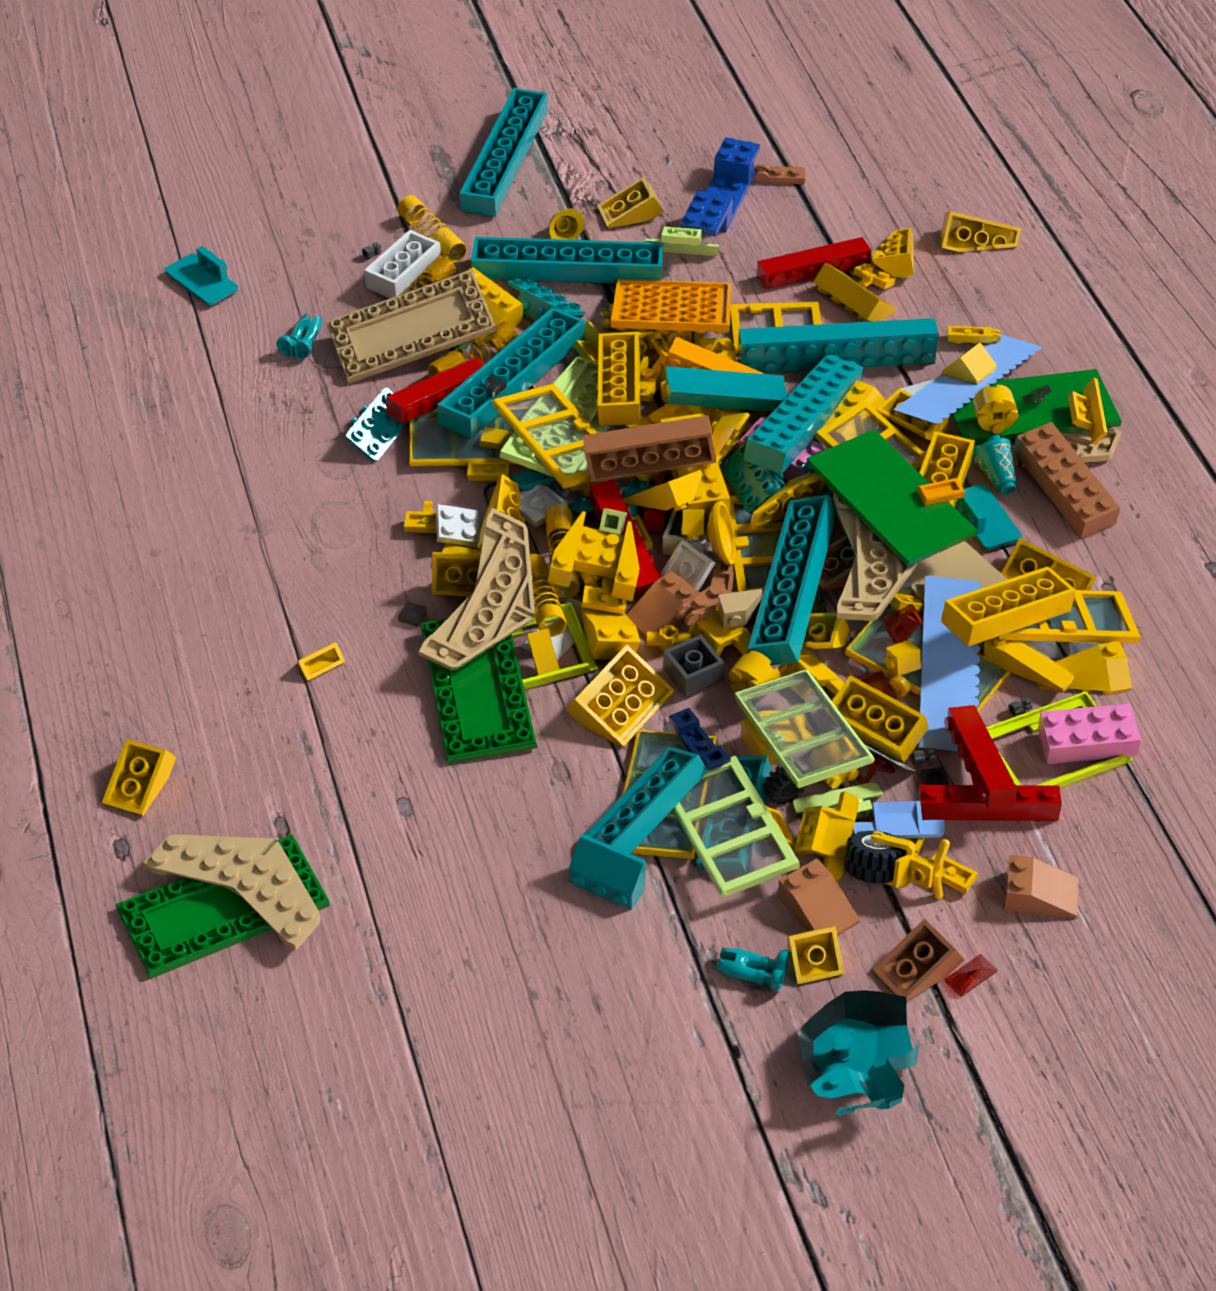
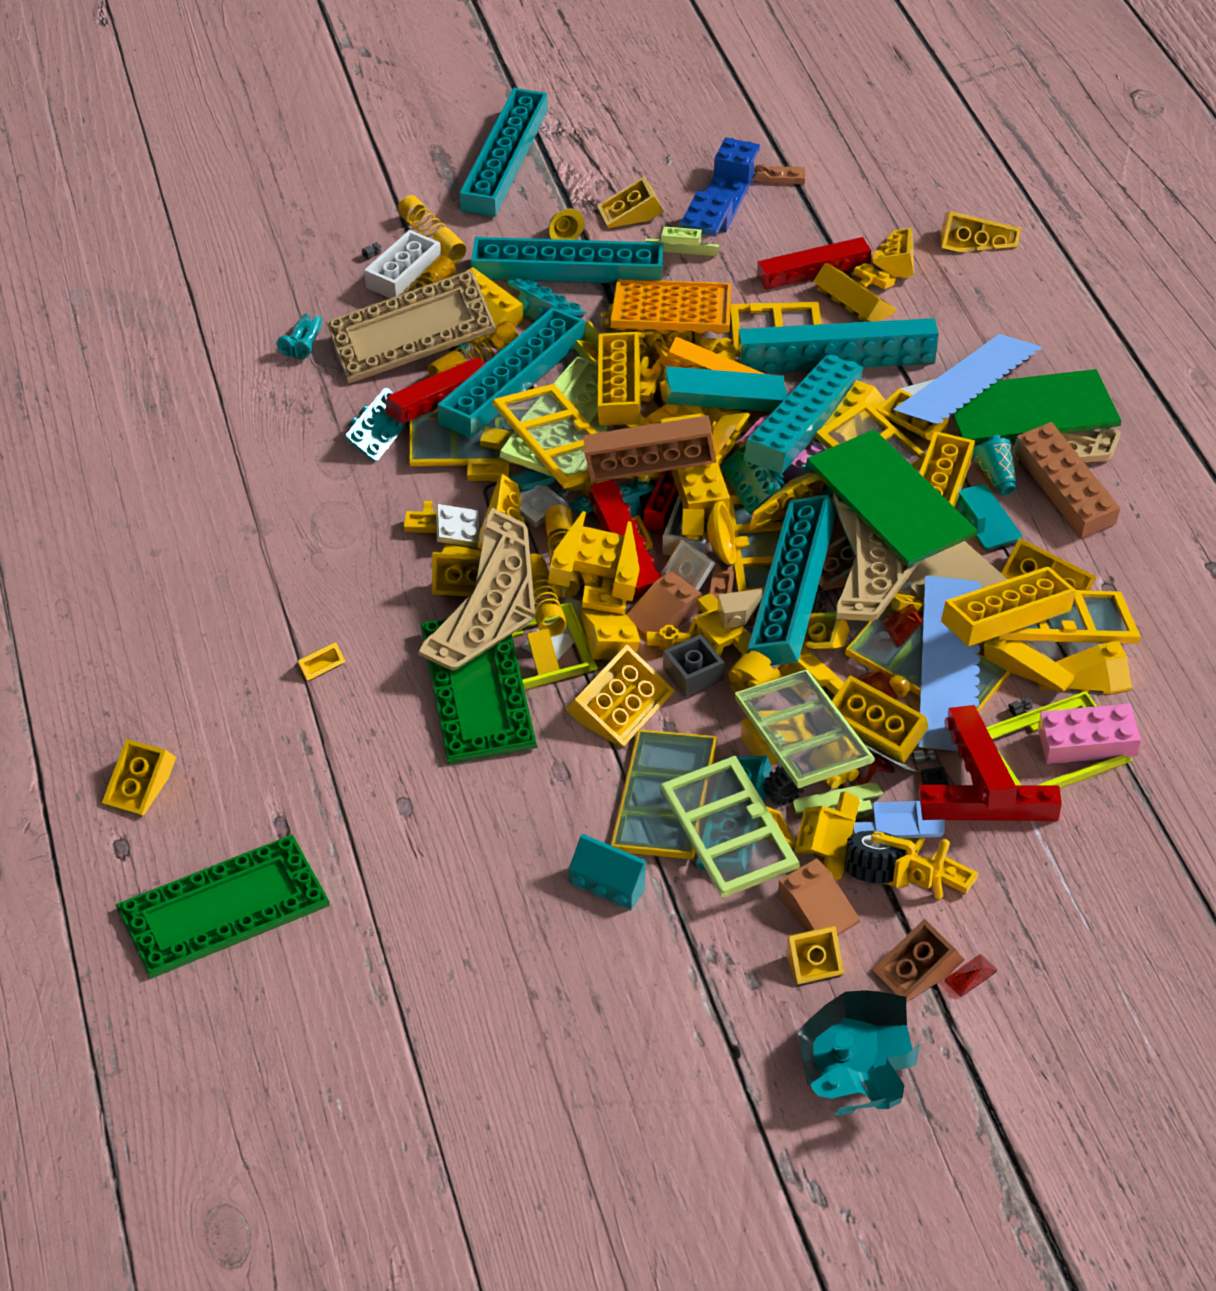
tan wing [143,834,320,951] -> none
teal bracket [164,246,238,306] -> none
clear smoke tile [398,601,427,627] -> none
clear smoke tile [486,375,506,398] -> none
teal arch [585,746,708,854] -> none
yellowish green brick [599,508,627,535] -> none
yellow wedge [623,470,702,511] -> none
dark blue slope [669,708,731,771] -> none
nougat hinge [674,582,731,626] -> none
teal piece [715,948,789,992] -> none
yellow brick [885,640,921,676] -> none
light orange tile [917,478,965,506] -> none
yellow slope [942,343,997,384] -> none
yellow hinge [947,326,1001,345] -> none
yellow brick [973,385,1019,434] -> none
nougat slope [1004,855,1078,919] -> none
clear smoke plate [1022,384,1052,404] -> none
yellow bracket [1068,378,1107,445] -> none

